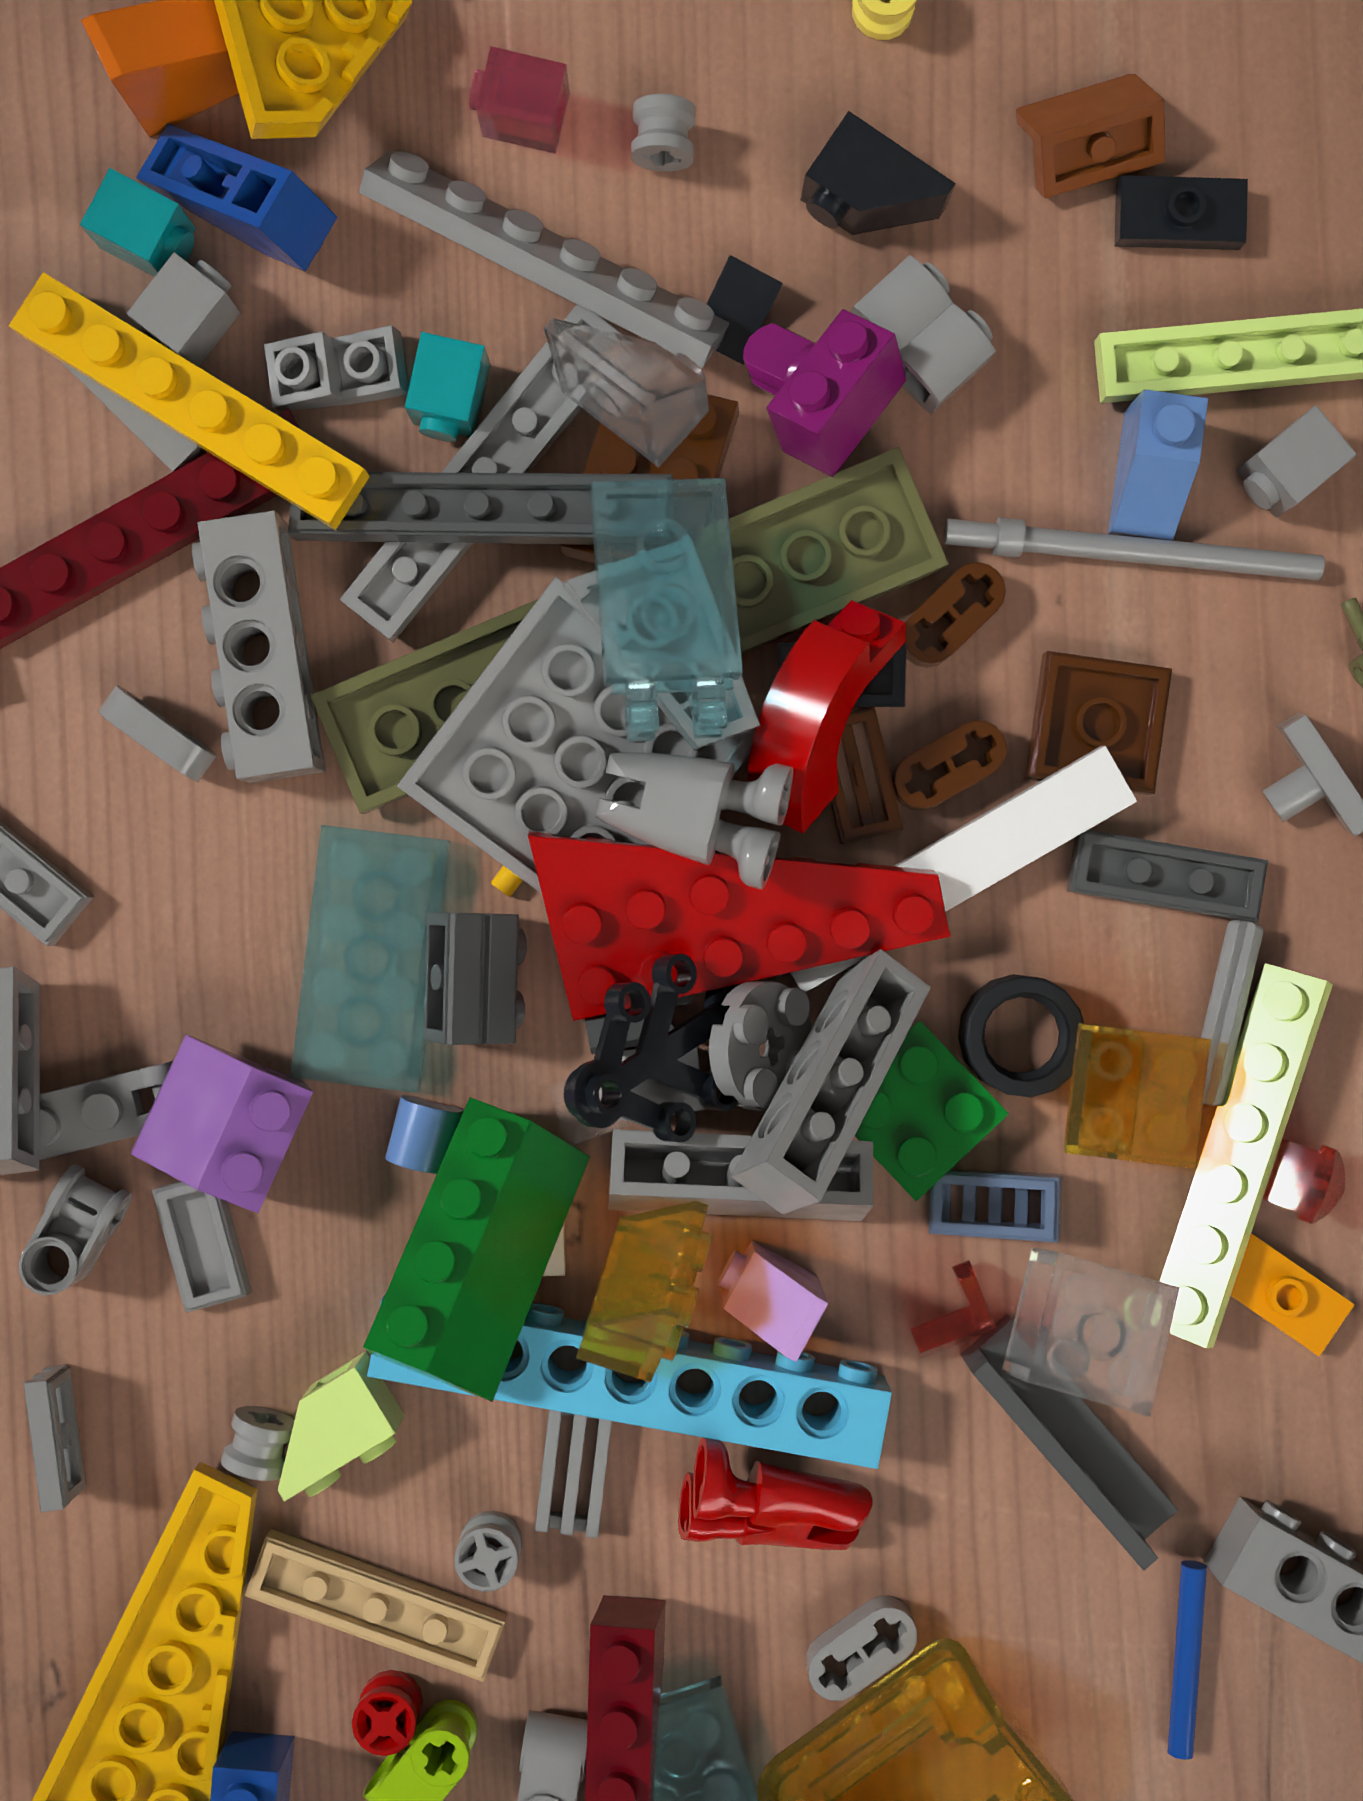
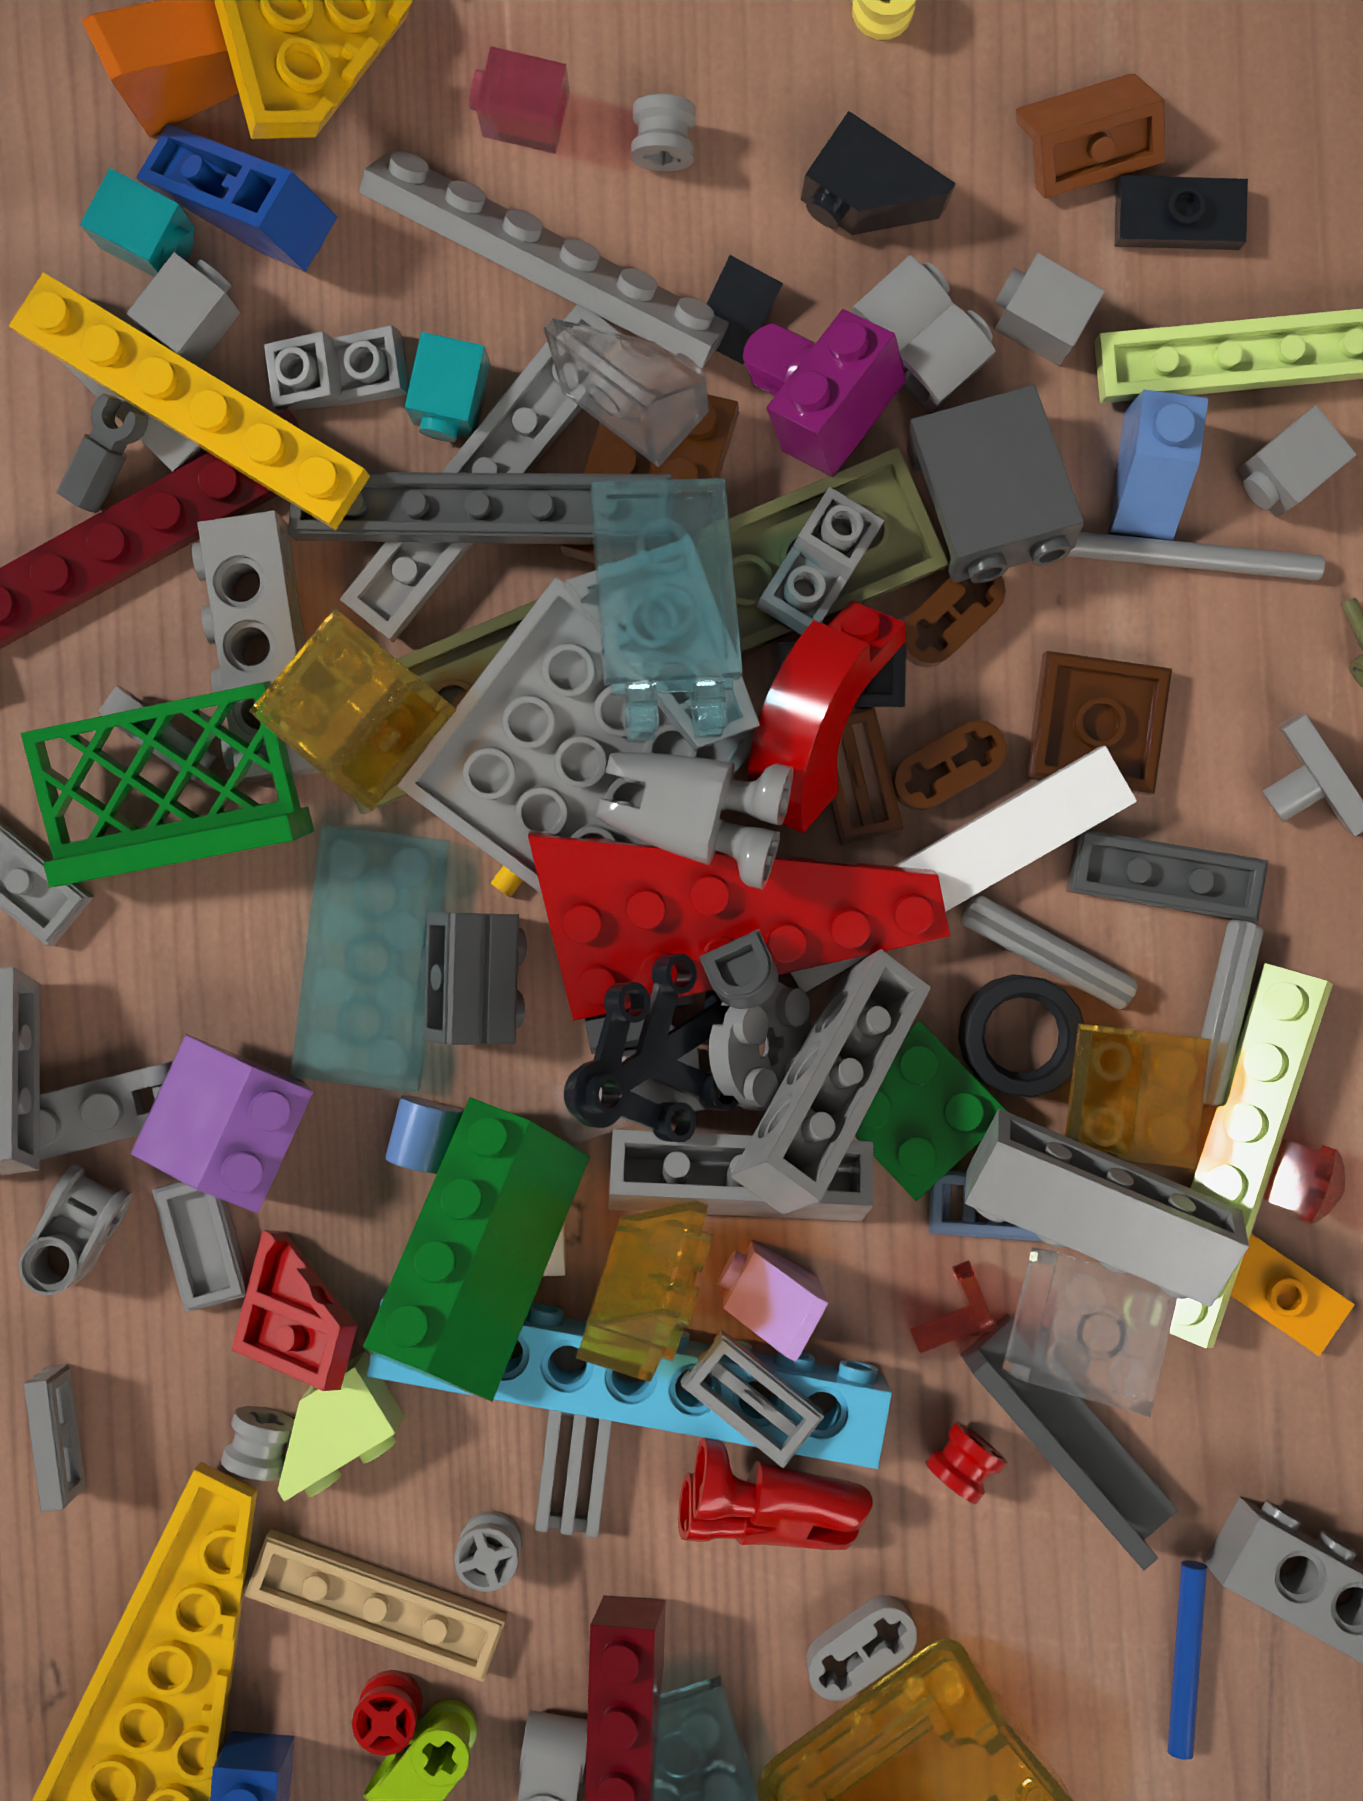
none -> green fence [20,681,314,888]
none -> dark grey bar [56,394,148,513]
none -> red wing [231,1230,357,1391]
none -> clear yellow slope [249,608,457,811]
none -> light grey tile [681,1329,824,1468]
none -> dark grey tile [699,929,778,1009]
none -> light grey slope [756,486,885,635]
none -> dark grey panel [907,385,1084,583]
none -> red wheel [925,1421,1008,1505]
none -> light grey axle [961,896,1138,1010]
none -> light grey brick [964,1109,1249,1307]
none -> light grey brick [994,253,1105,366]

